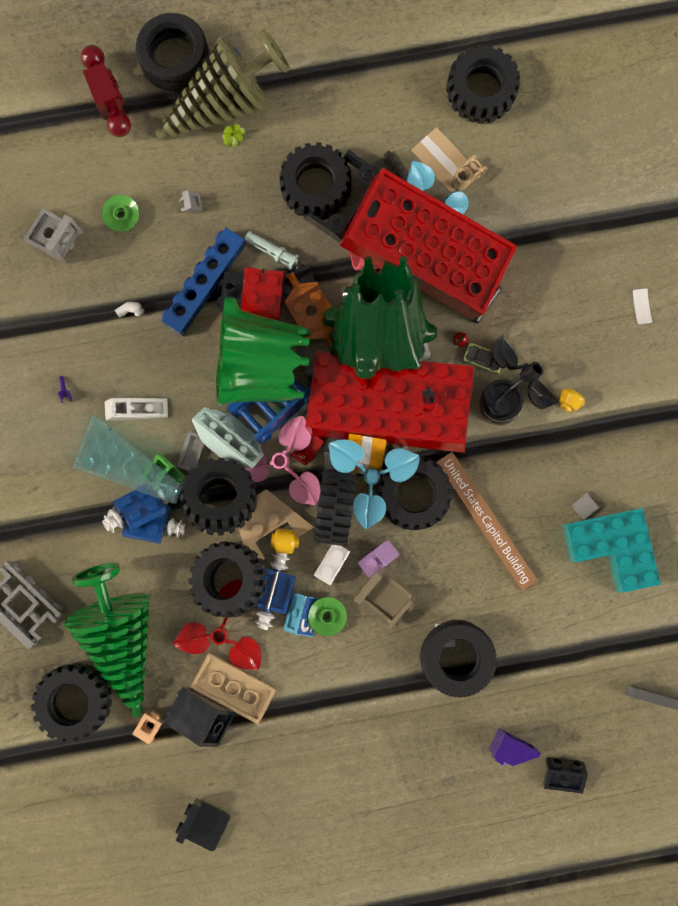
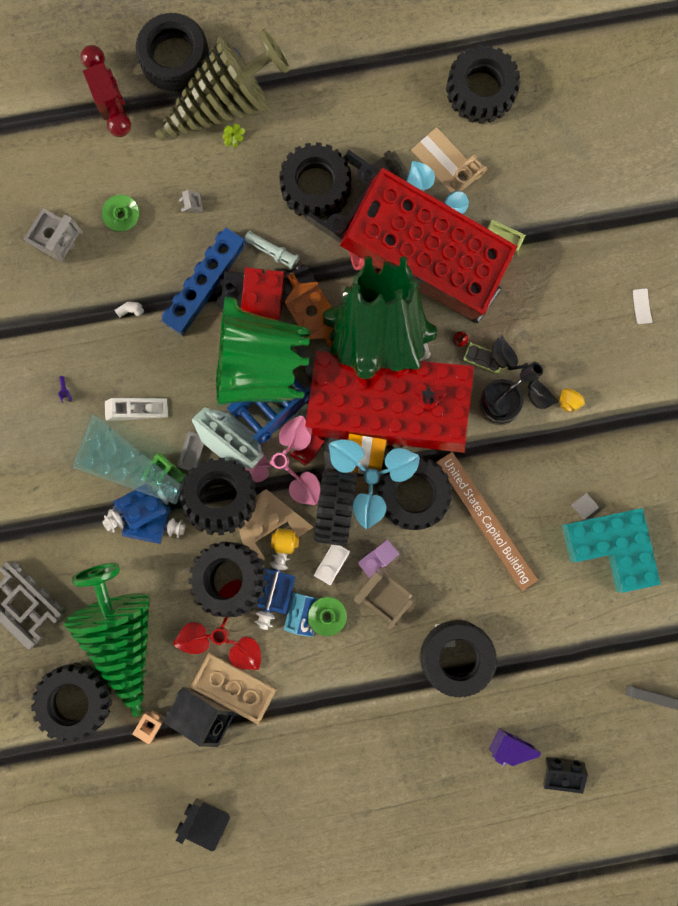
none -> yellowish green tile [487,220,526,253]

